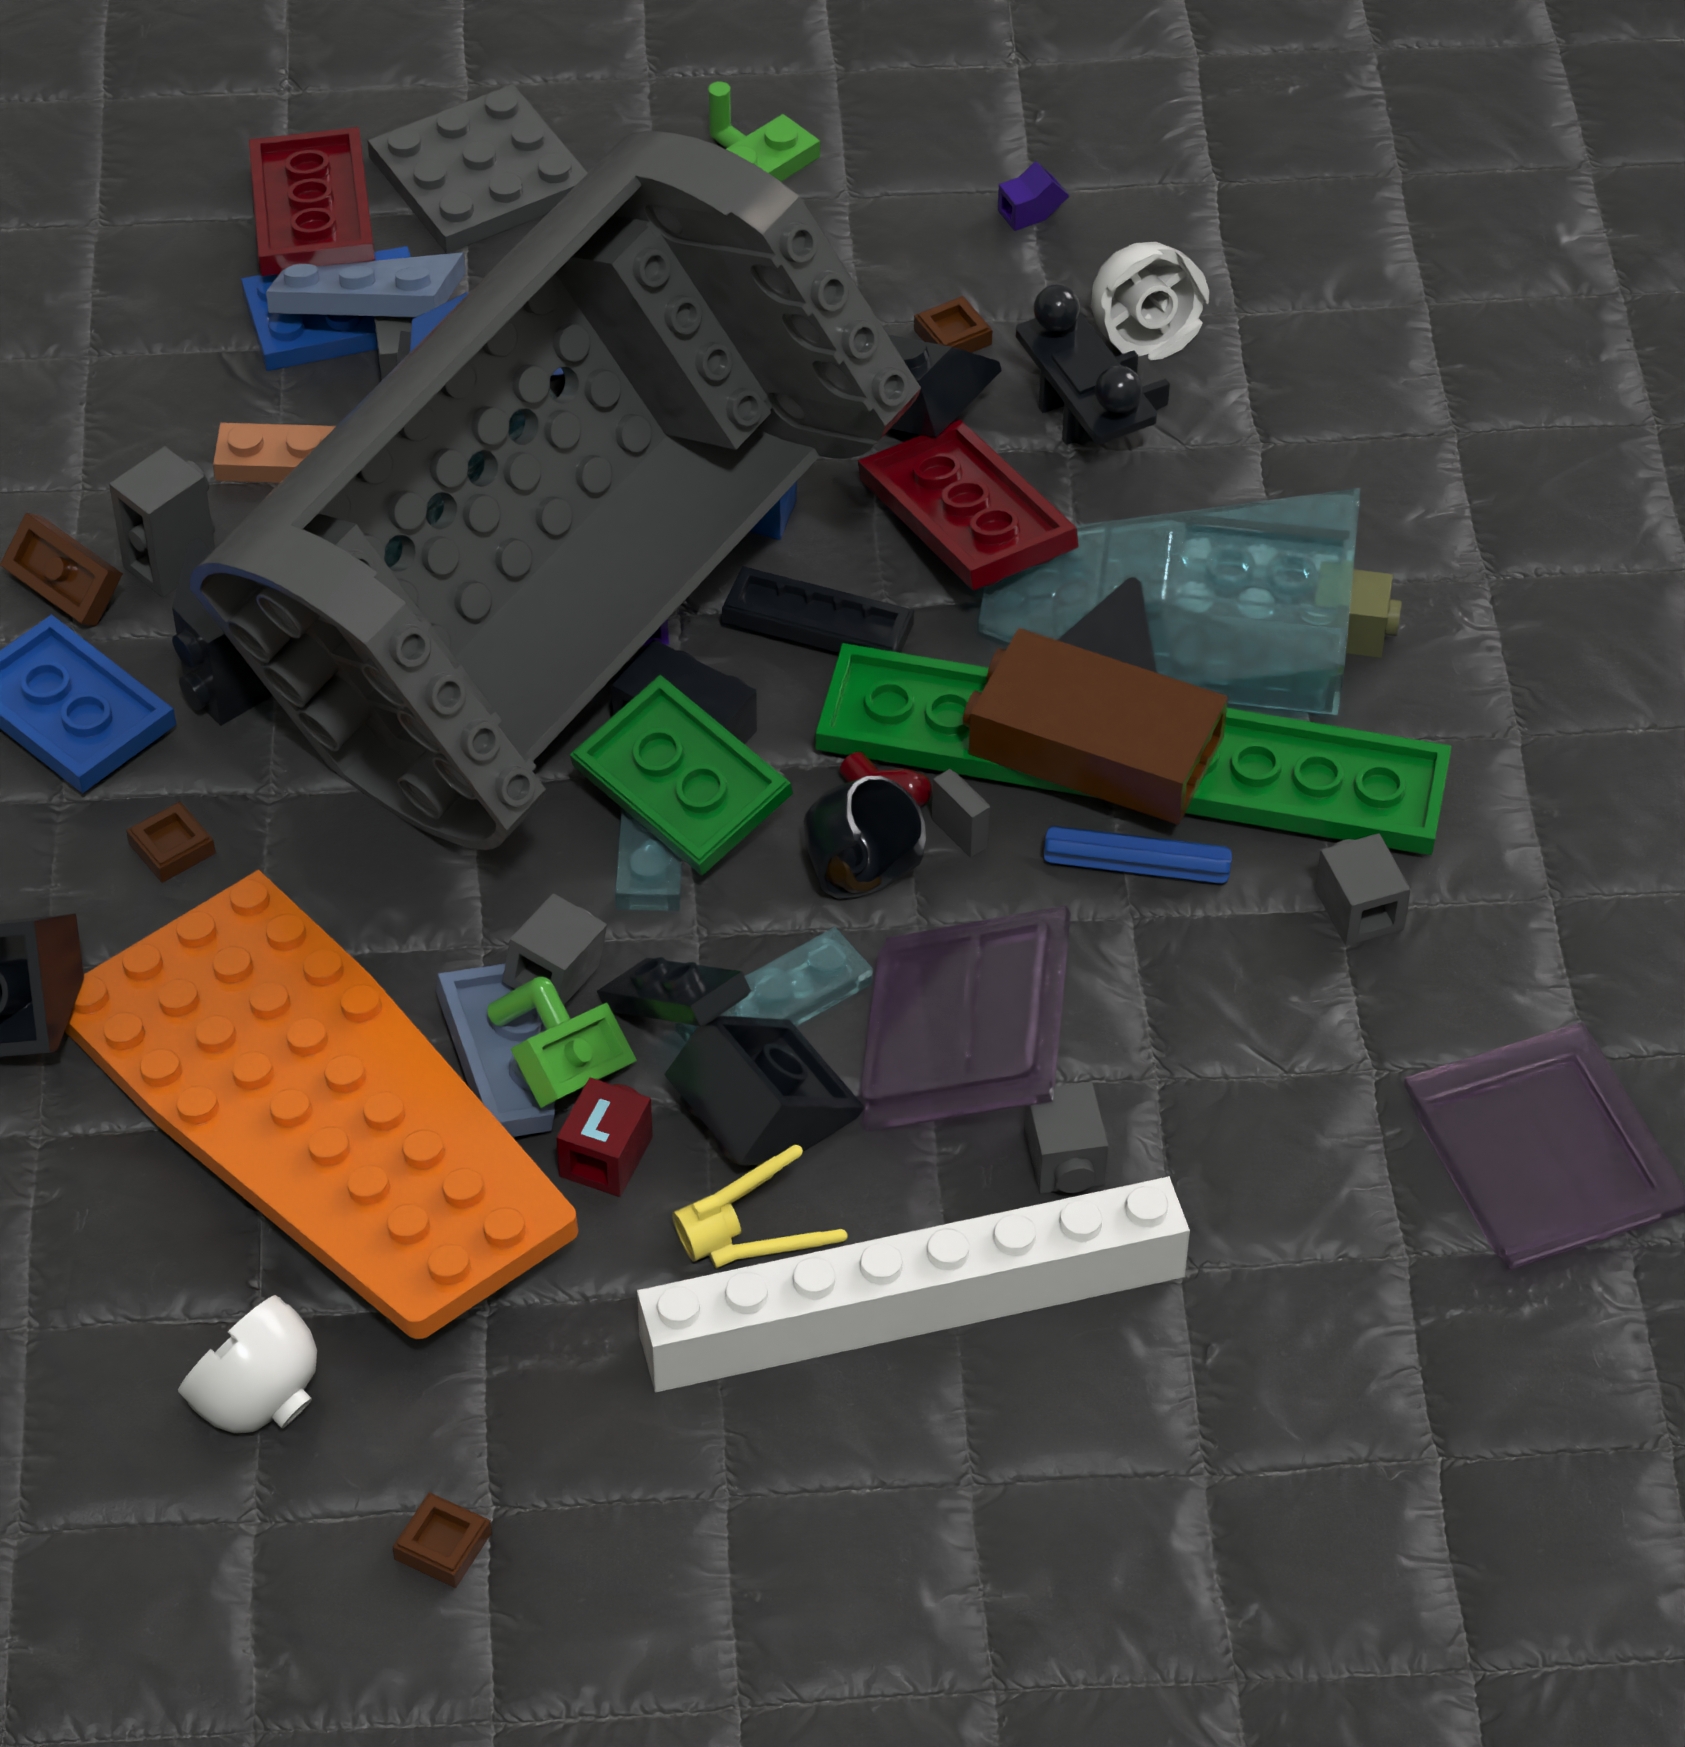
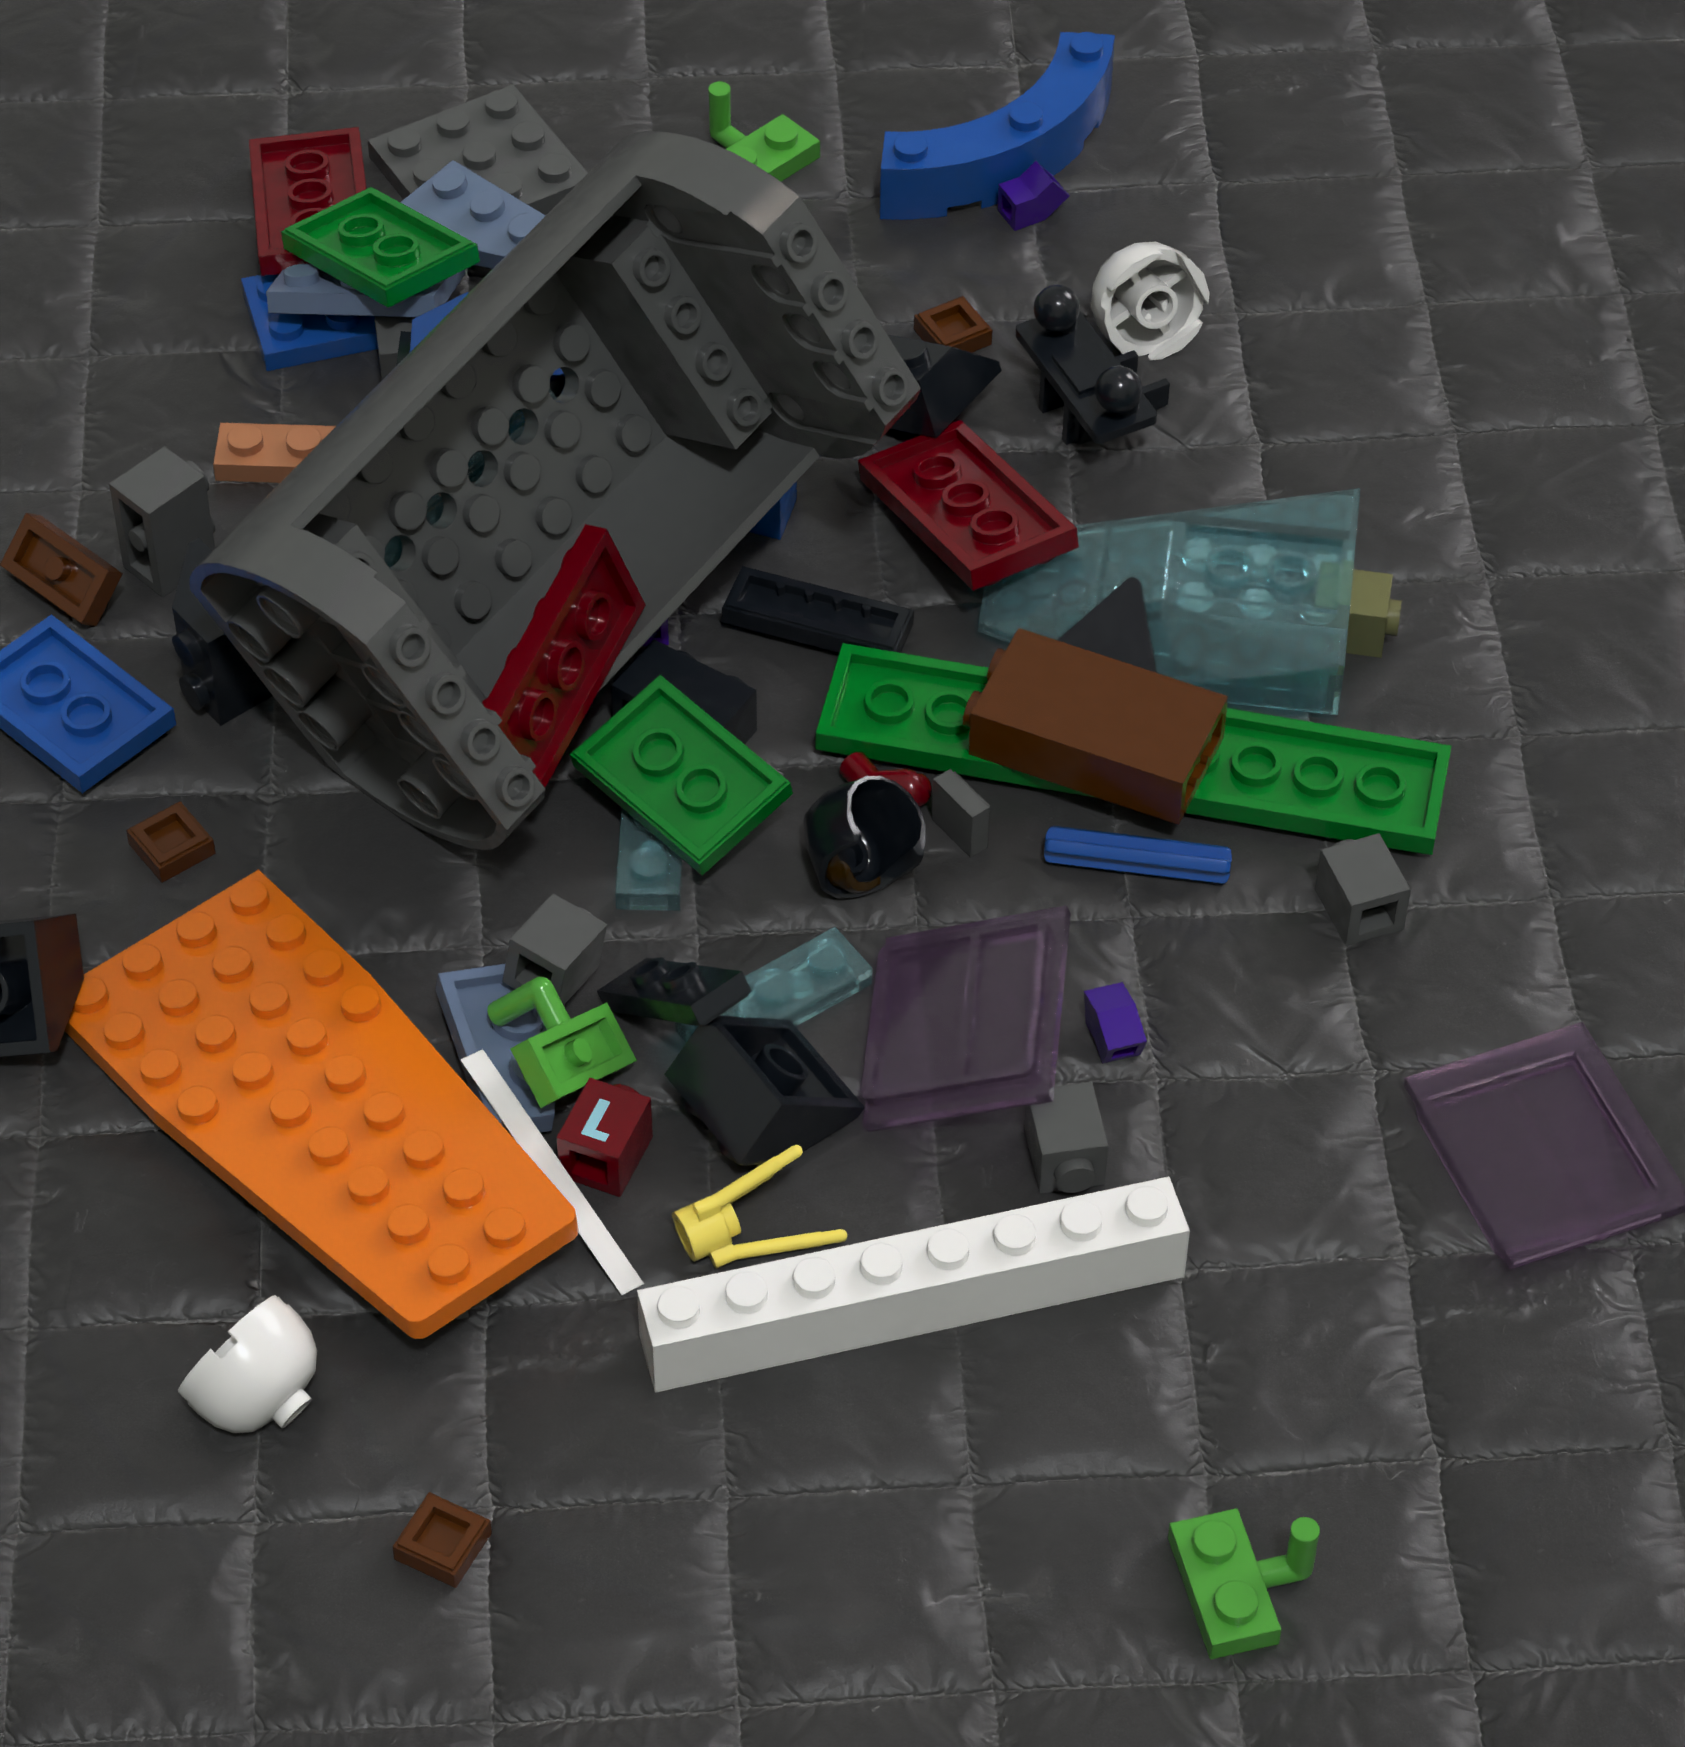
none -> green tile [281,187,480,308]
none -> sand blue wing [400,160,546,269]
none -> white sticker [461,1049,644,1296]
none -> dark red plate [482,524,646,787]
none -> blue brick [880,32,1115,220]
none -> dark purple piece [1084,982,1147,1064]
none -> bright green plate [1168,1508,1320,1660]

